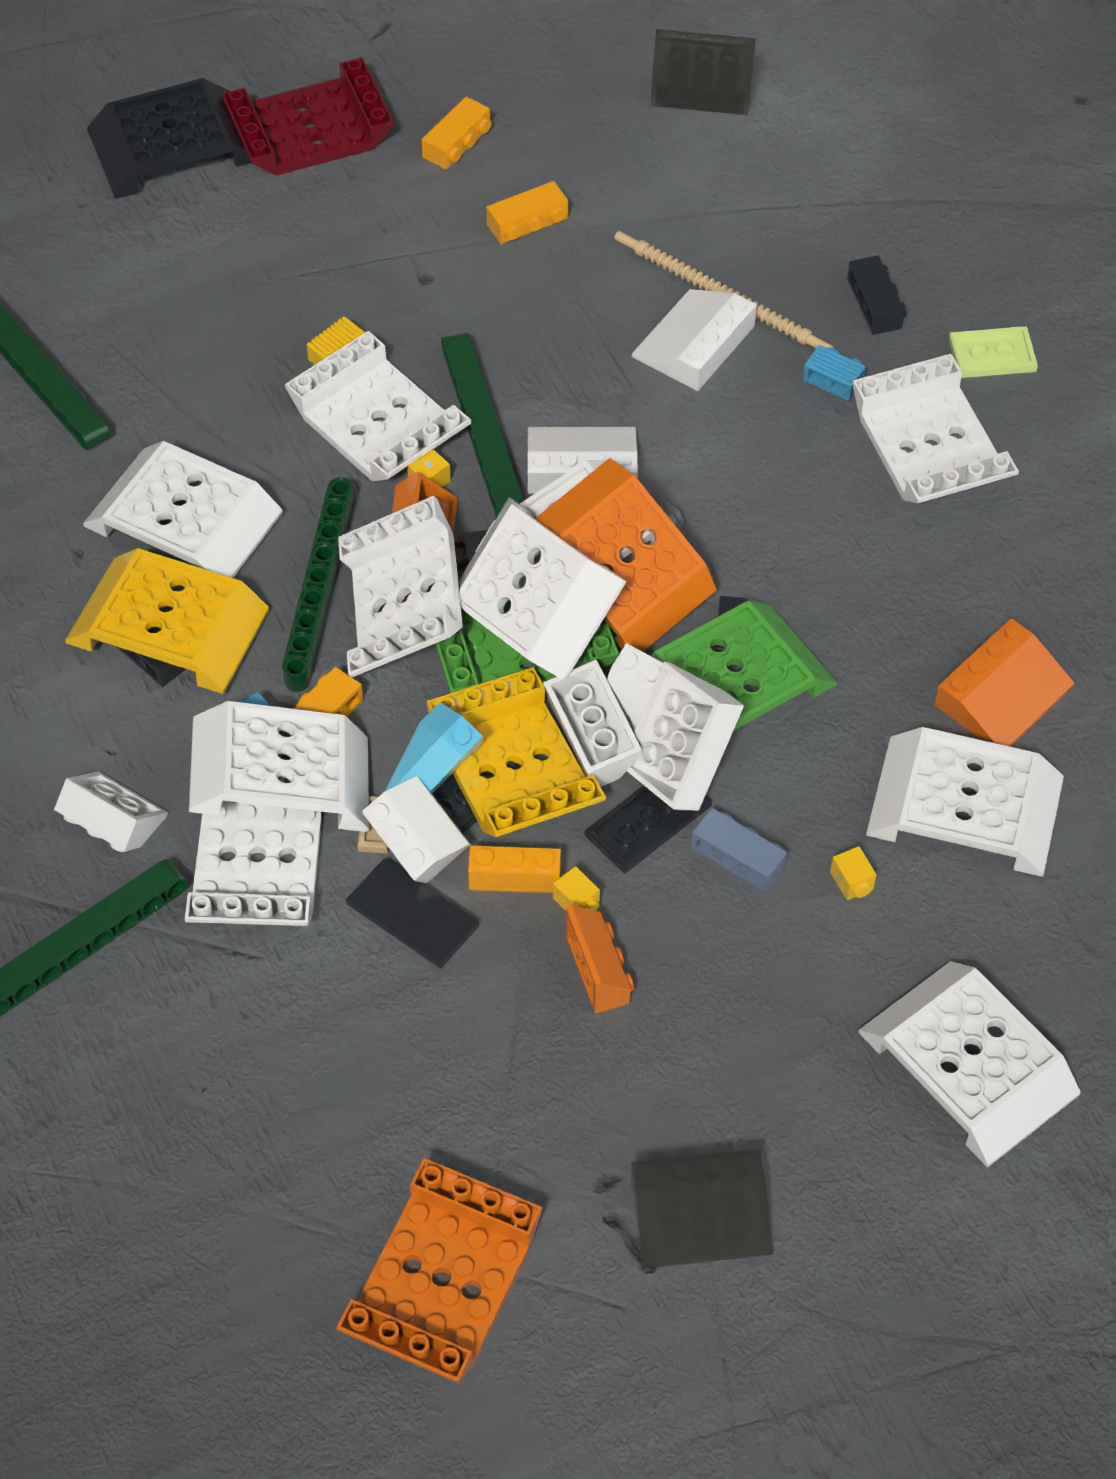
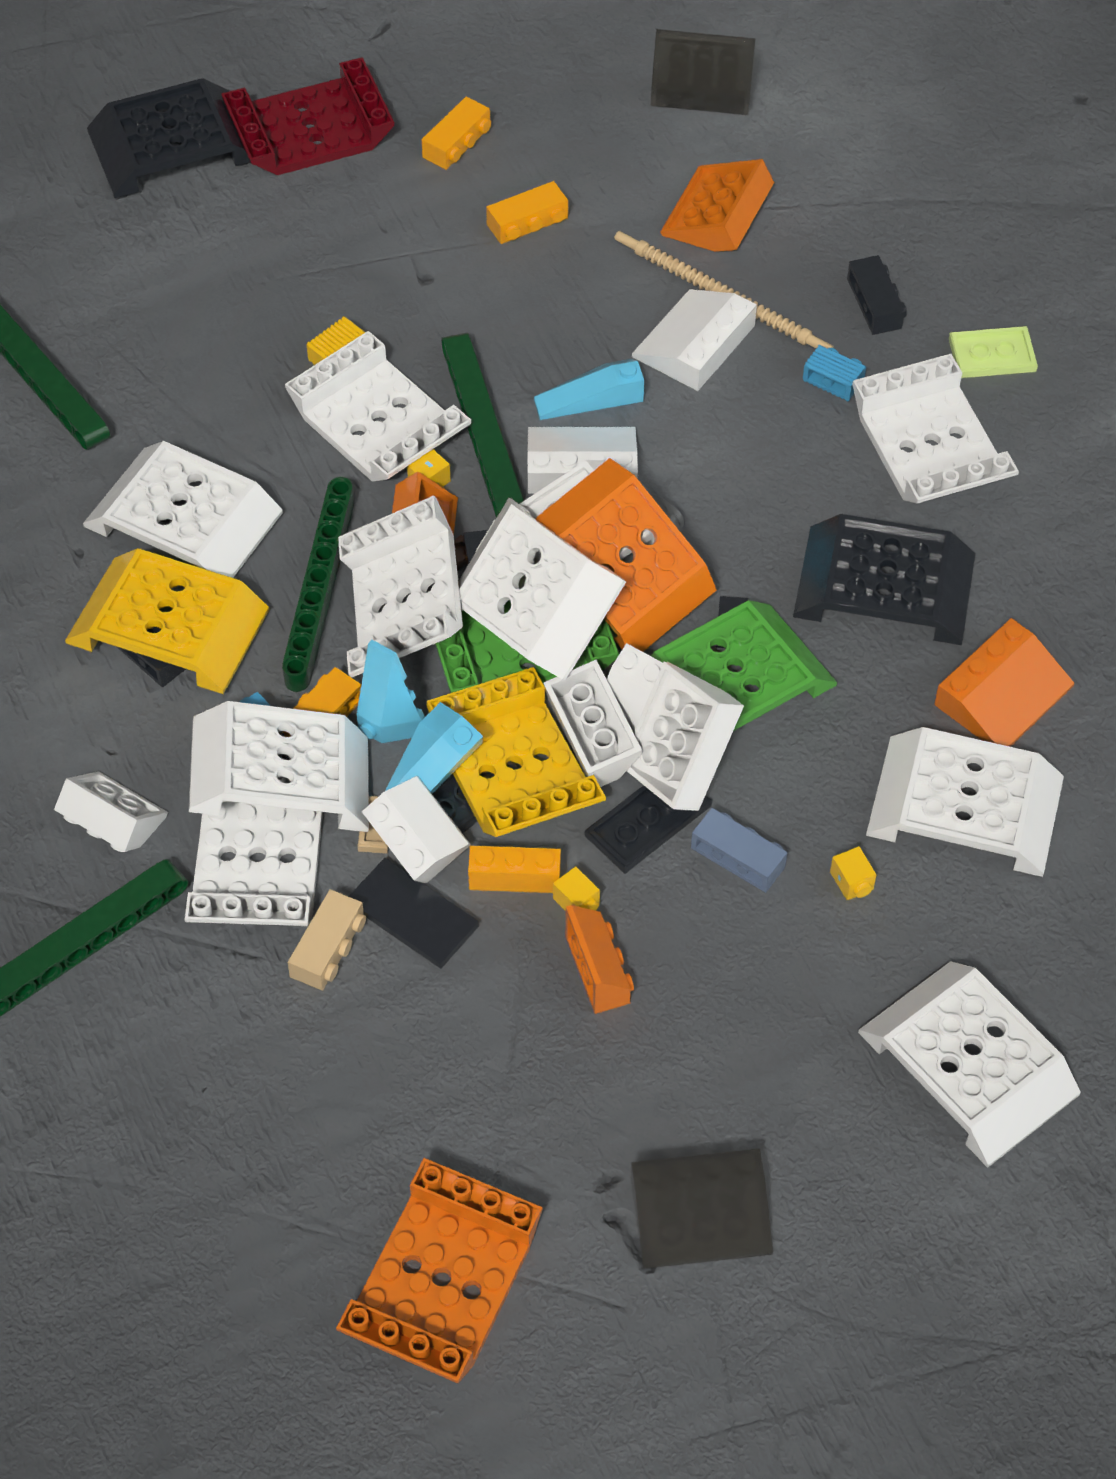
none -> tan brick [287,889,366,991]
none -> medium azure wedge [357,639,425,743]
none -> medium azure wedge [534,359,644,420]
none -> orange slope [660,159,774,252]
none -> black slope [793,514,976,645]

